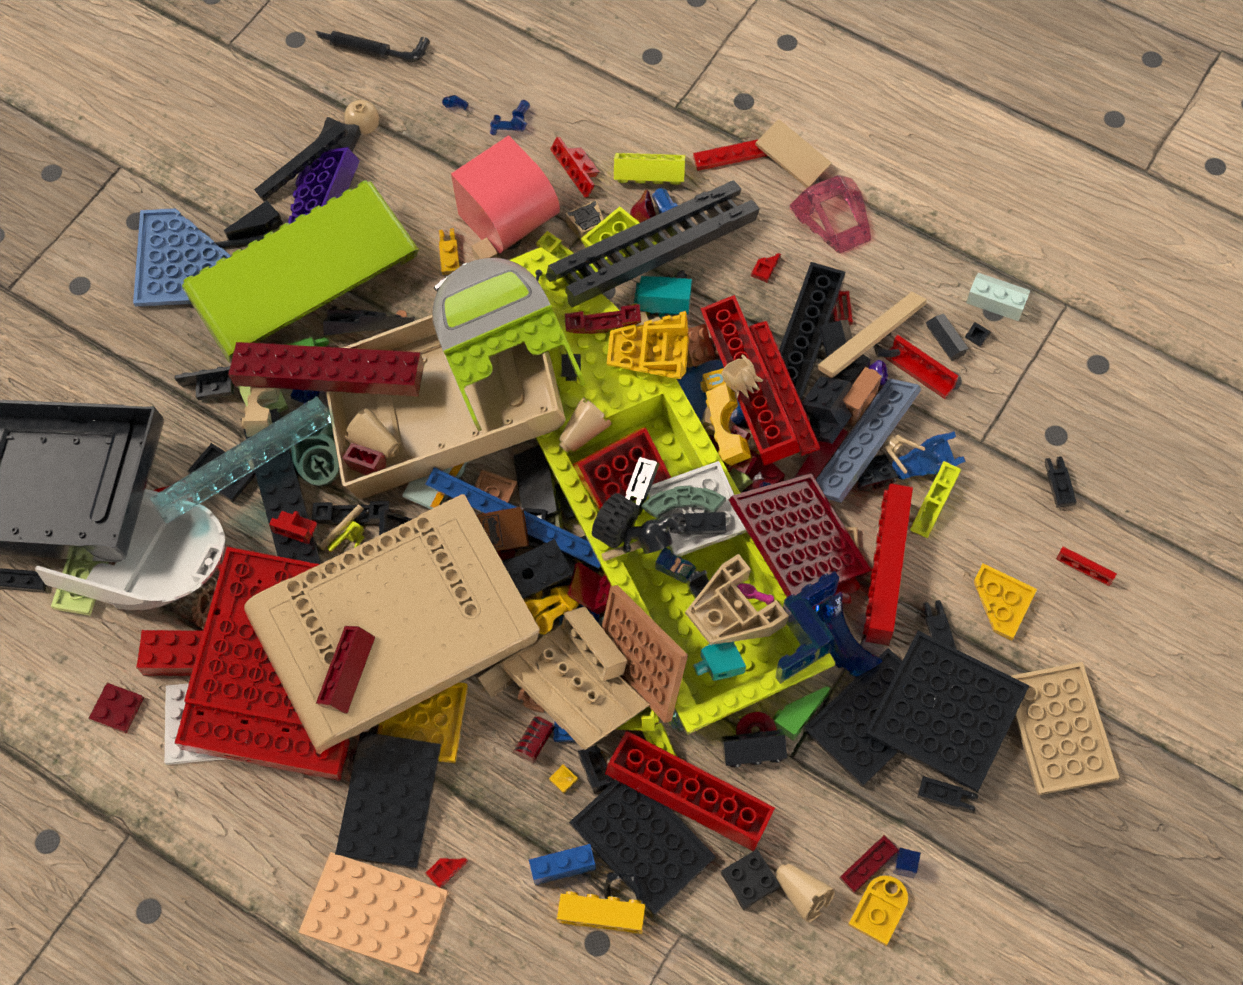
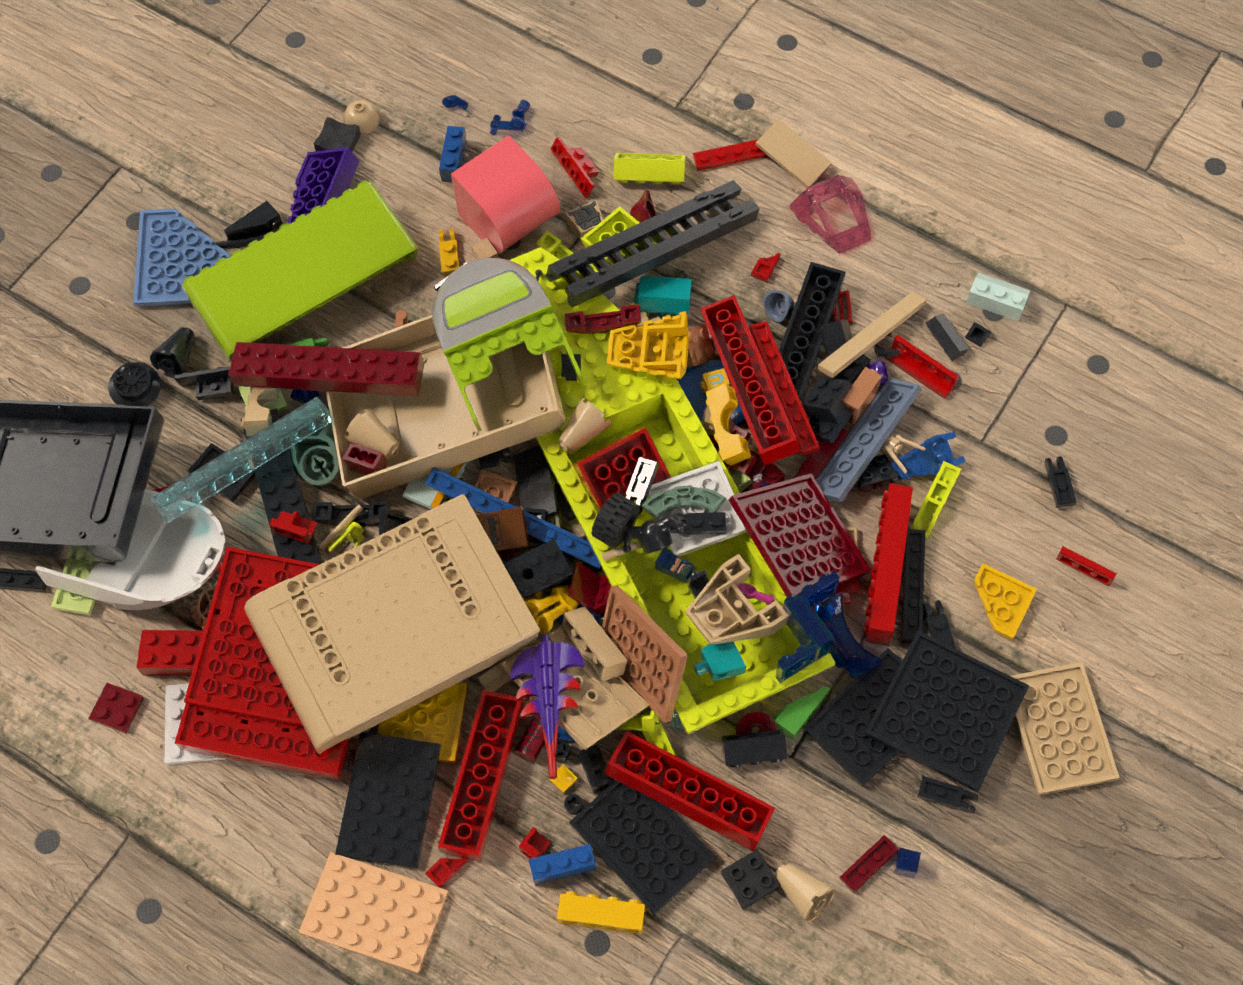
black piece [254,121,348,201] -> none
black piece [315,30,430,62] -> none
dark red panel [316,626,375,714] -> none
black wedge [323,306,415,336] -> none
black cap [604,872,643,901] -> none
blue piece [652,188,678,214] -> none
tan hair [721,355,763,399] -> none
yellow tile [848,875,908,946] -> none
none -> black wheel [108,362,161,407]
none -> black cone [150,327,195,378]
none -> red brick [438,690,524,862]
none -> blue brick [439,126,467,182]
none -> black plate [479,447,512,469]
none -> dark purple animal [510,634,585,779]
none -> red panel [519,827,551,859]
none -> black wheel [556,739,570,763]
none -> black bush [564,794,583,815]
none -> sand blue helmet [763,290,794,322]
none -> black tile [901,529,925,643]

